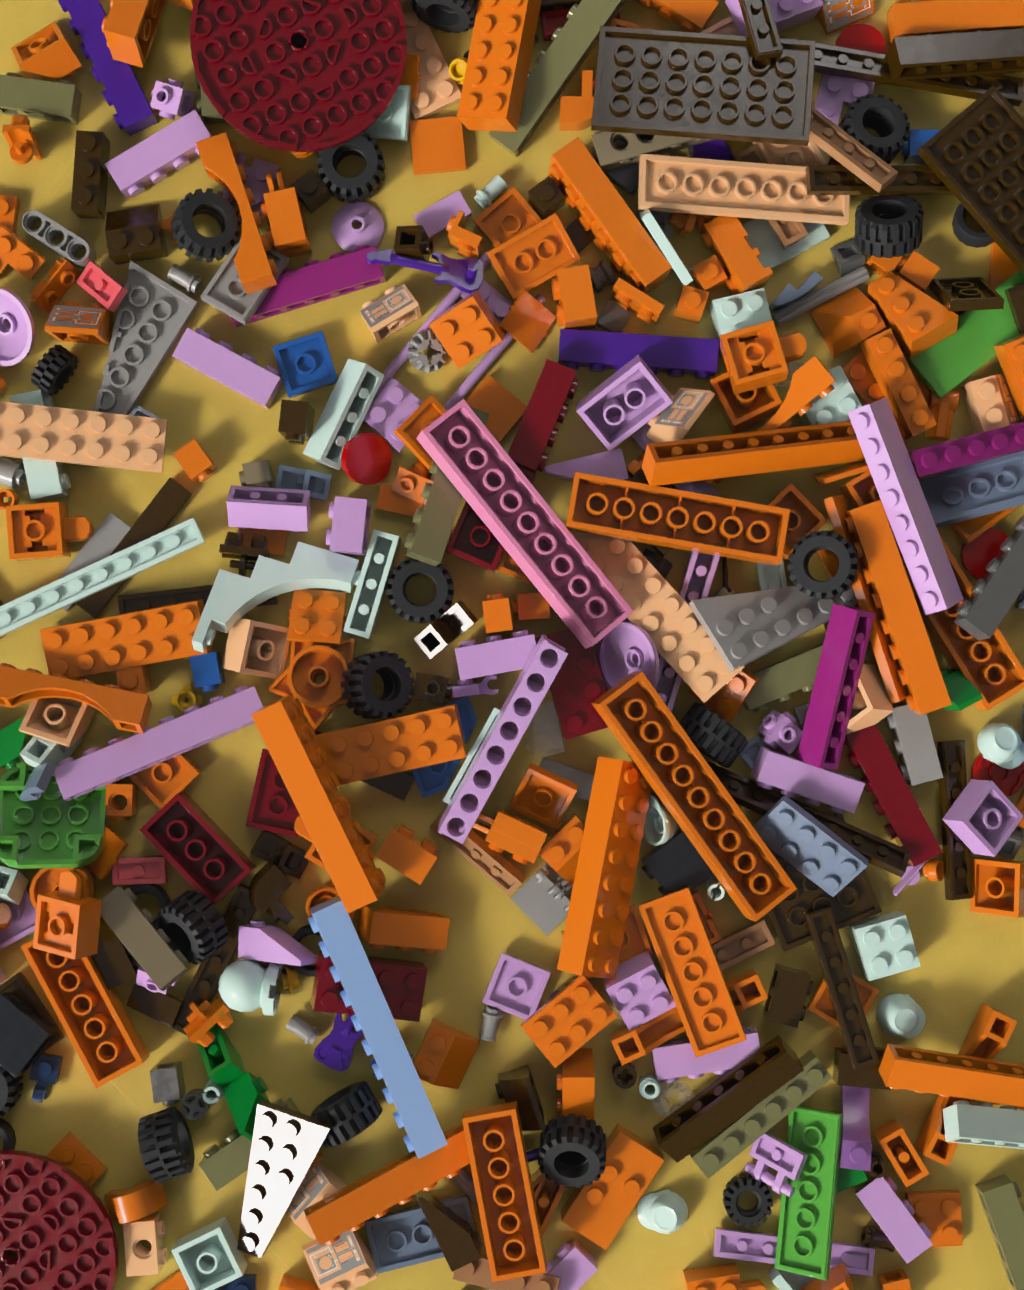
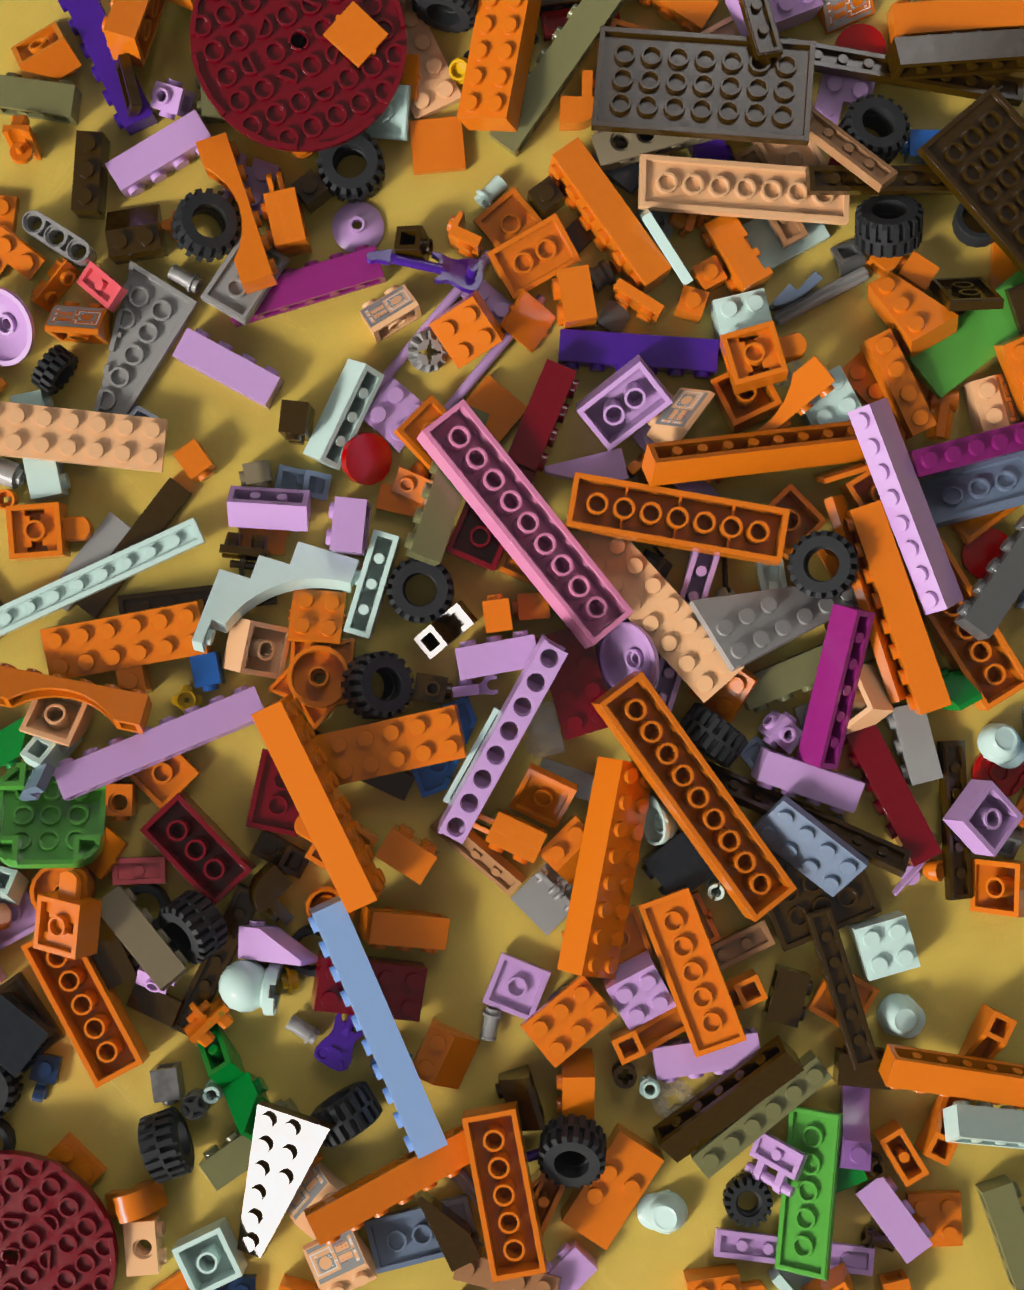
blue plate [272,331,338,398] -> none
lavender tile [413,190,472,238] -> none
orange slope [809,287,886,358] -> none
none -> dark brown tile [115,54,142,117]
none -> orange piece [323,1,389,68]

